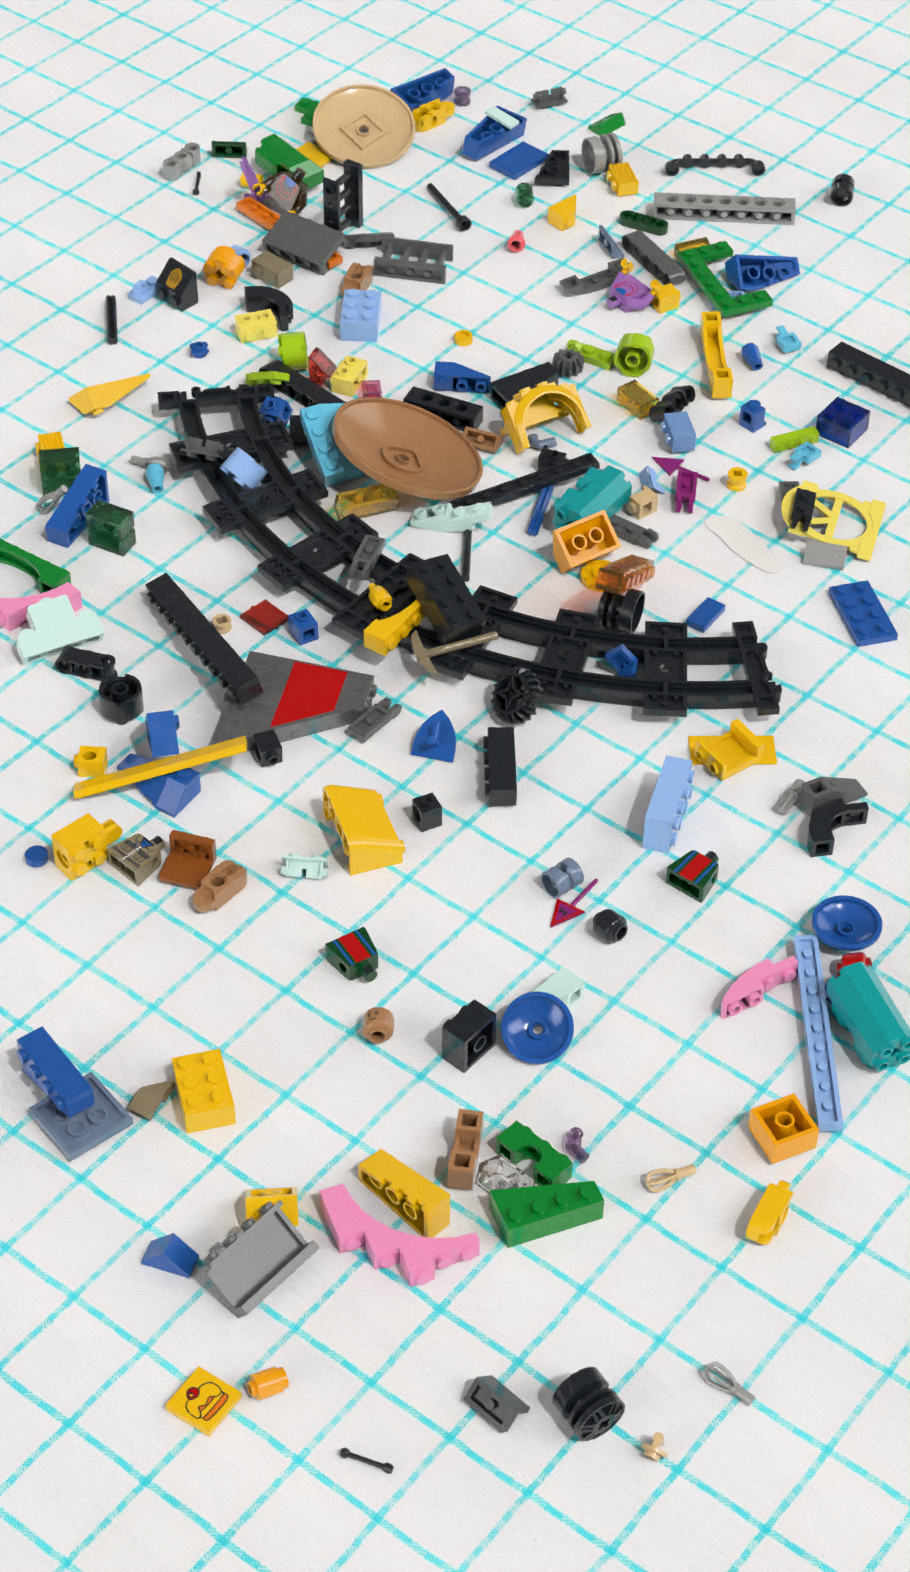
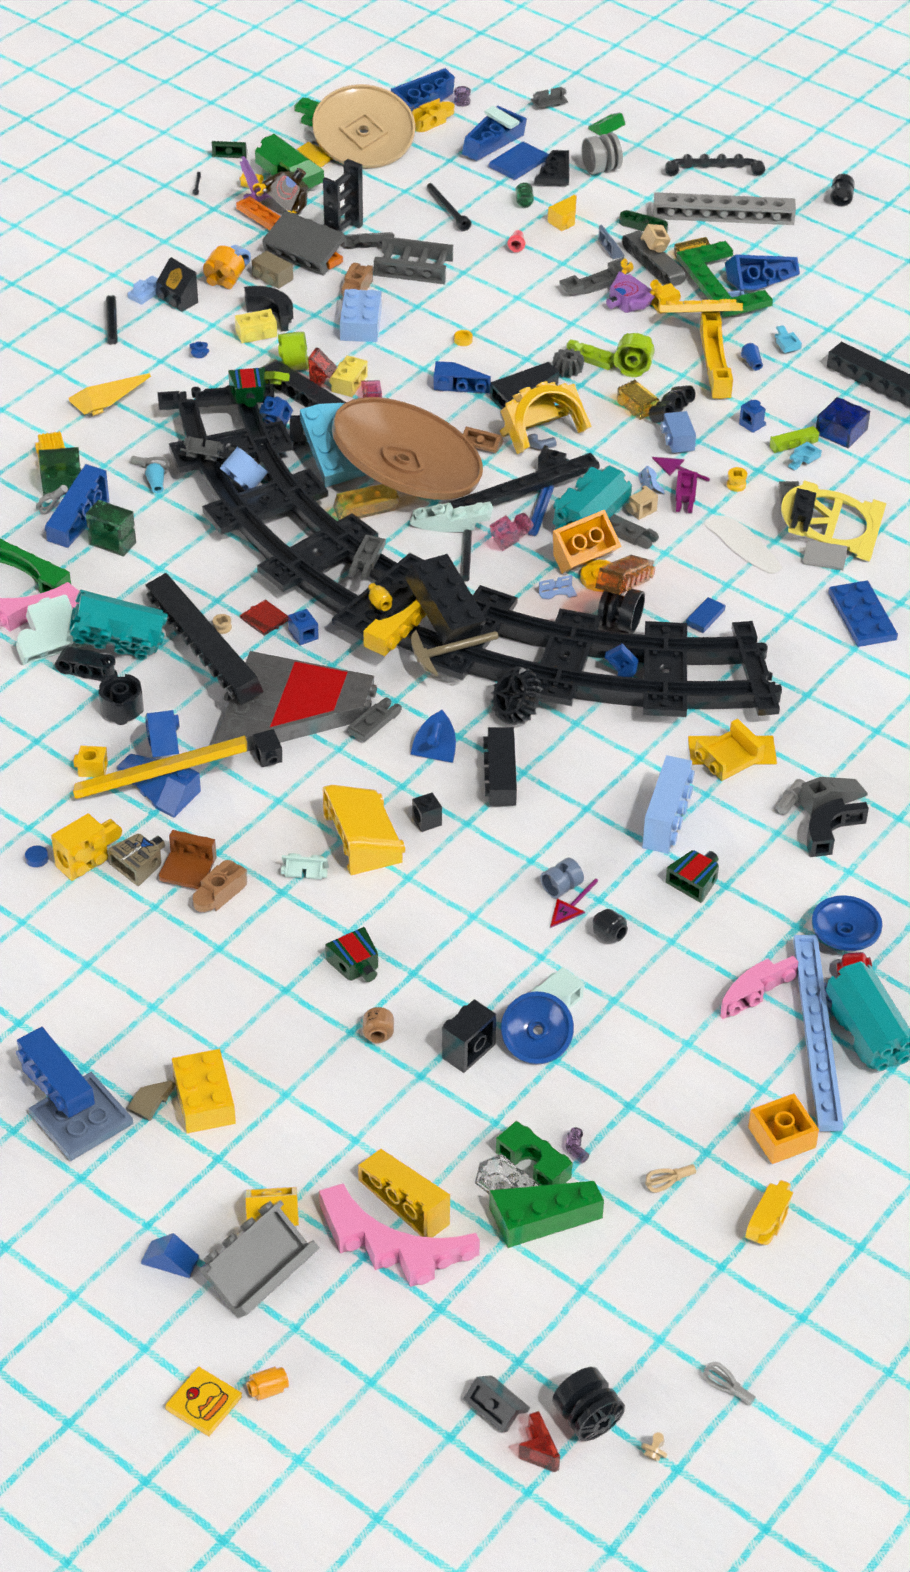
light grey piece [163,142,201,182] -> none
black hinge [340,1447,394,1474] -> none
black brick [403,386,483,432] -> none
medium nougat arch [447,1109,484,1190] -> none
yellow brick [606,162,639,197] -> none
none -> teal brick [69,589,168,660]
none -> dark green torso [228,367,266,407]
none -> clear pink brick [489,513,534,551]
none -> clear red slope [518,1411,560,1472]
none -> light blue piece [539,575,578,599]
none -> tan brick [641,224,671,253]
none -> yellow plate [660,299,743,313]

